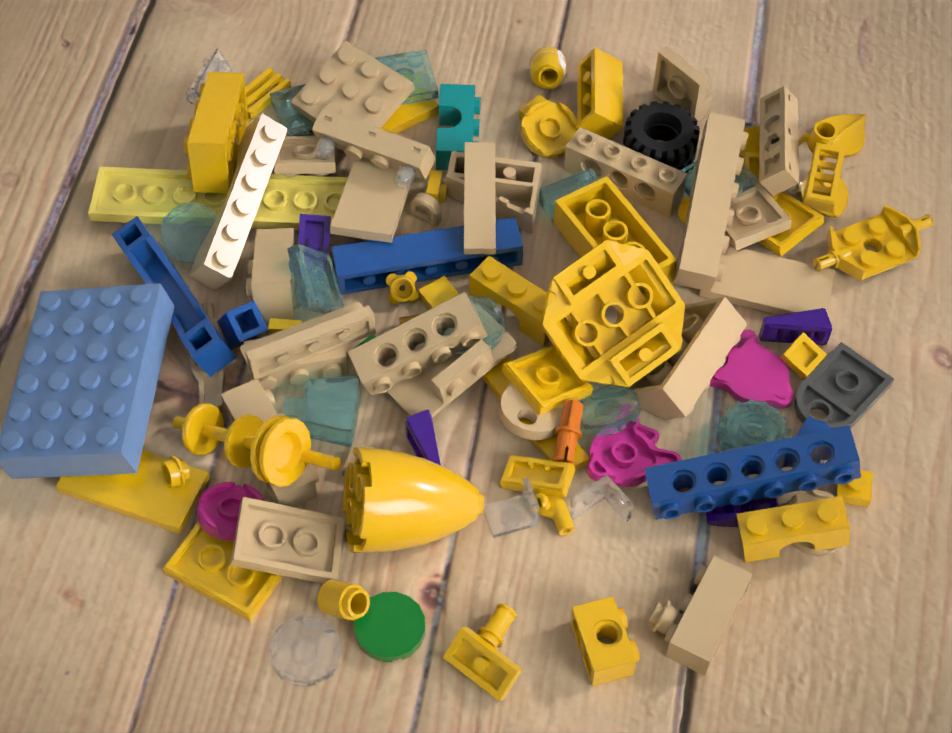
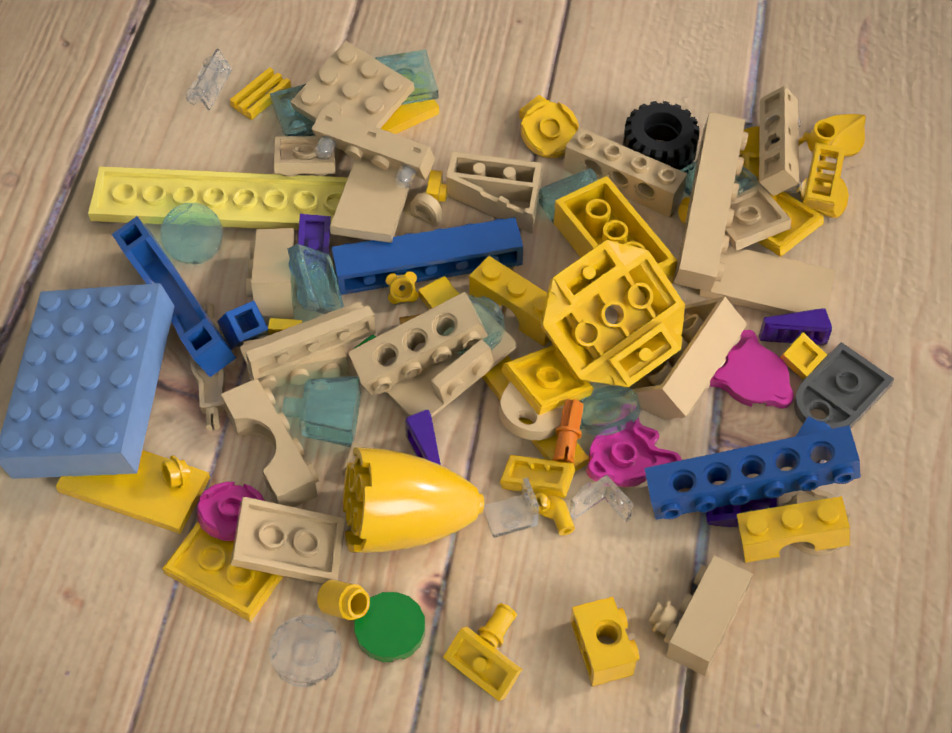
yellow piece [172,403,341,487] -> none
yellow brick [183,71,249,194] -> none
arch [189,114,288,291] -> none
teal arch [436,84,481,170] -> none
tan tile [464,142,496,254] -> none
yellow head [529,47,567,90] -> none
yellow brick [577,47,624,139] -> none
tan plate [652,46,713,122] -> none
clear light blue gear [716,399,791,451] -> none
yellow plate [813,205,934,281] -> none
yellow plate [835,470,873,508] -> none

